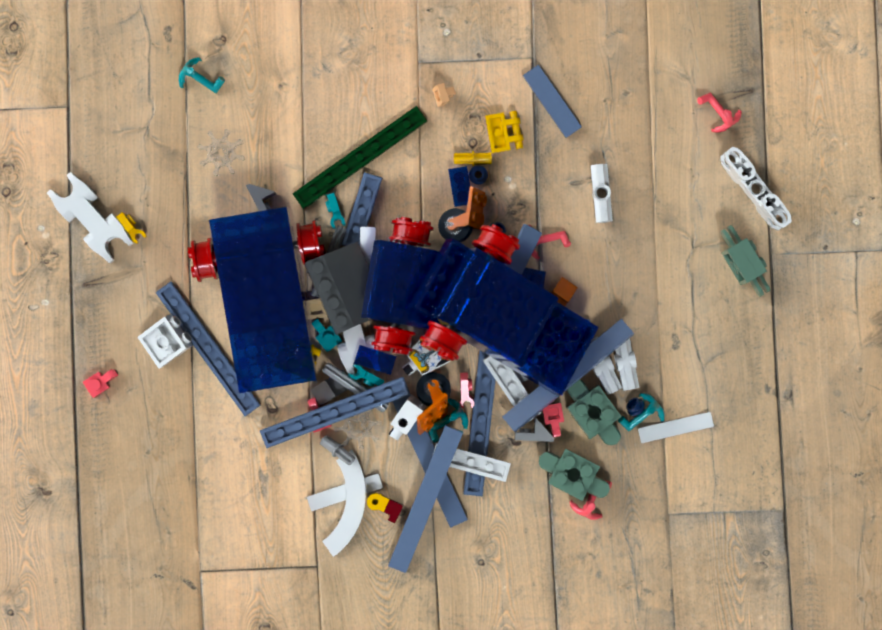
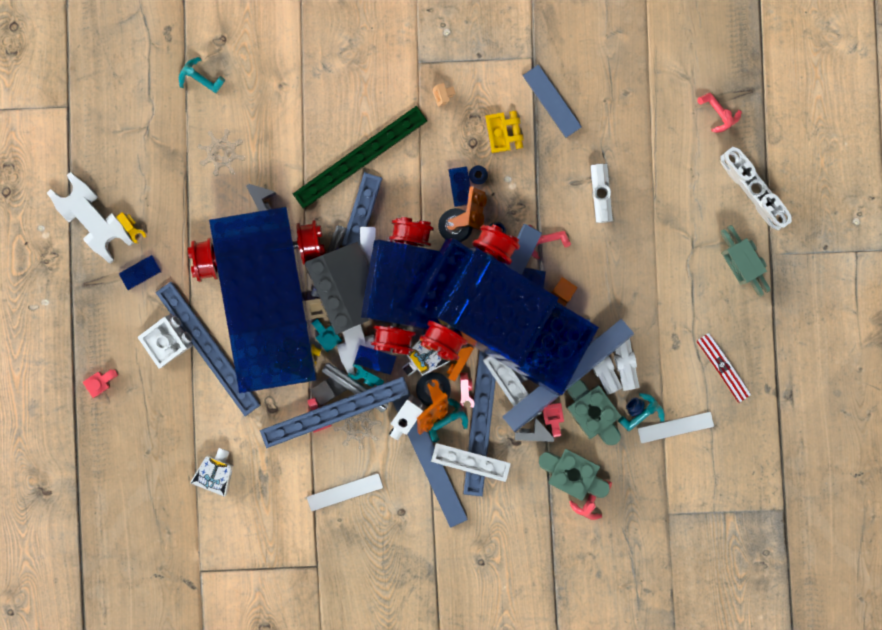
light grey axle [320,435,355,465] -> none
white tile [322,449,366,557] -> none
teal plate [325,193,346,229] -> none
leg [367,493,404,523] -> none
sand blue tile [388,424,463,573] -> none
yellow axle [454,151,492,166] -> none
none -> clear blue plate [119,255,162,291]
none -> white torso [190,448,233,497]
none -> orange slope [447,346,474,382]
none -> sticker [697,333,751,403]

